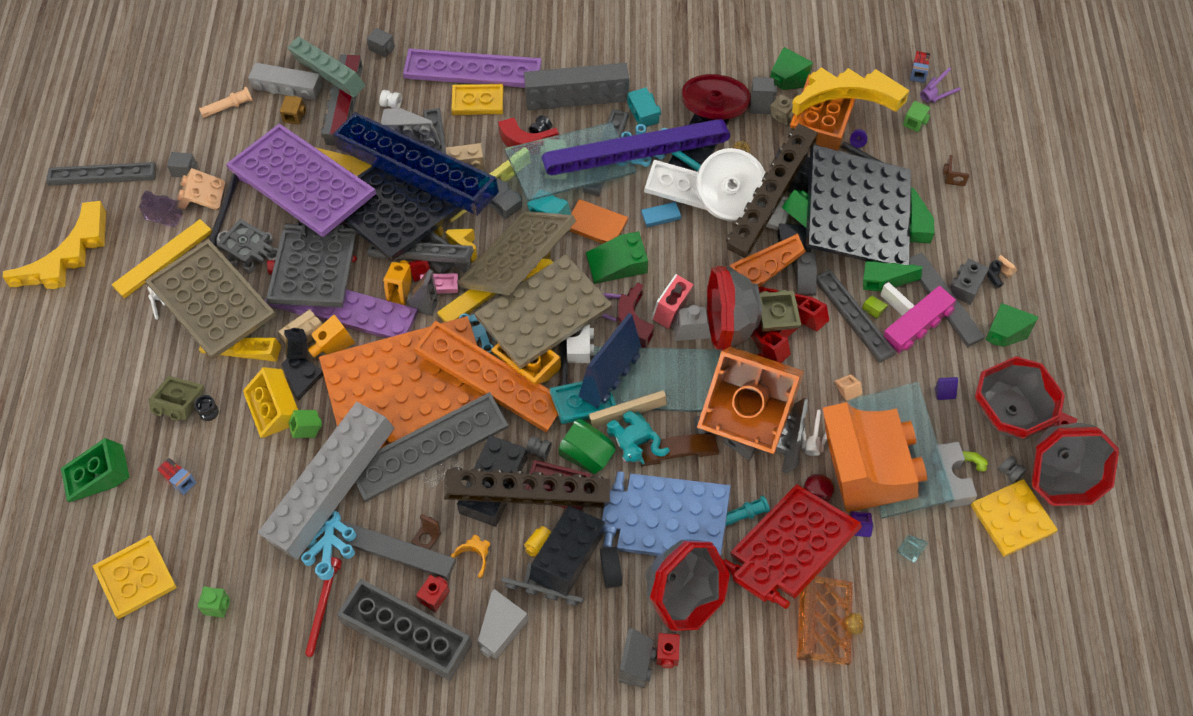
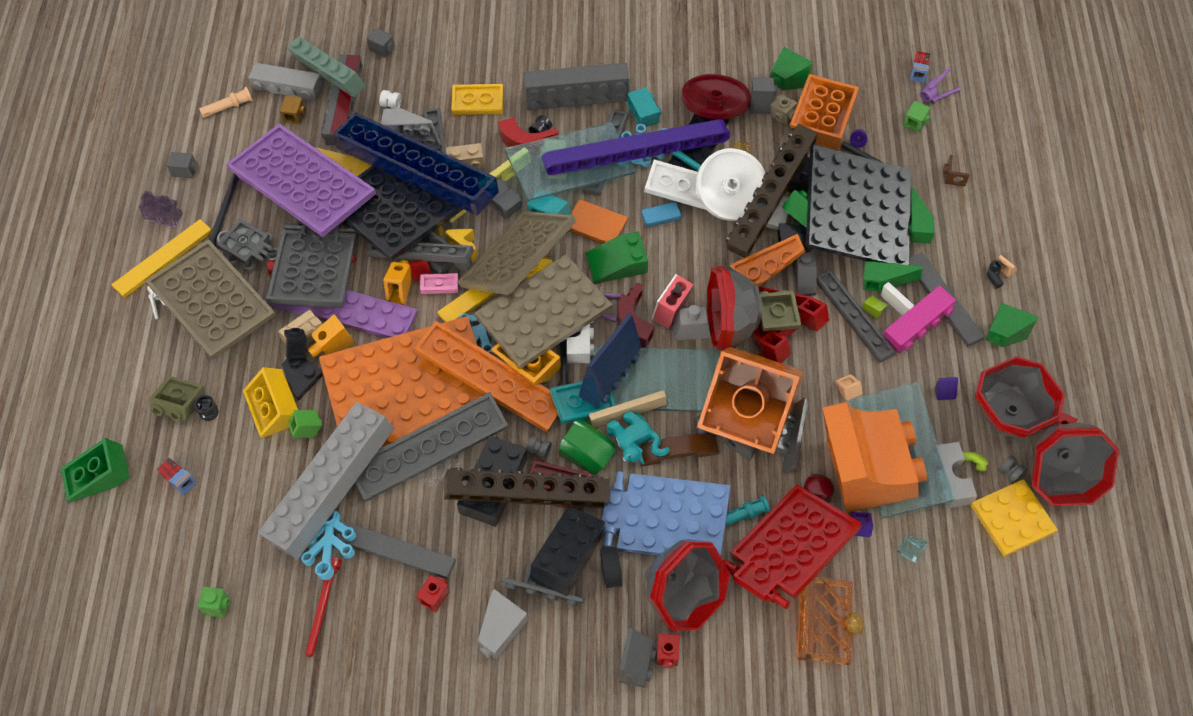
yellow arch [3,201,106,289] -> none
dark grey tile [46,162,157,186] -> none
yellow plate [93,535,177,620] -> none
light nougat bracket [177,168,225,210] -> none
yellow slope [199,338,282,362] -> none
dark grey brick [337,579,472,681] -> none
medium lavender plate [403,49,542,88] -> none
dark grey slope [408,269,438,316] -> none
reddish brown bracket [412,514,441,550] -> none
light orange helmet [450,534,490,578] -> none
yellow brick [524,526,551,557] -> none
yellow arch [792,67,910,116] -> none
white plant [801,410,827,456] -> none
dark grey brick [950,258,989,305] -> none

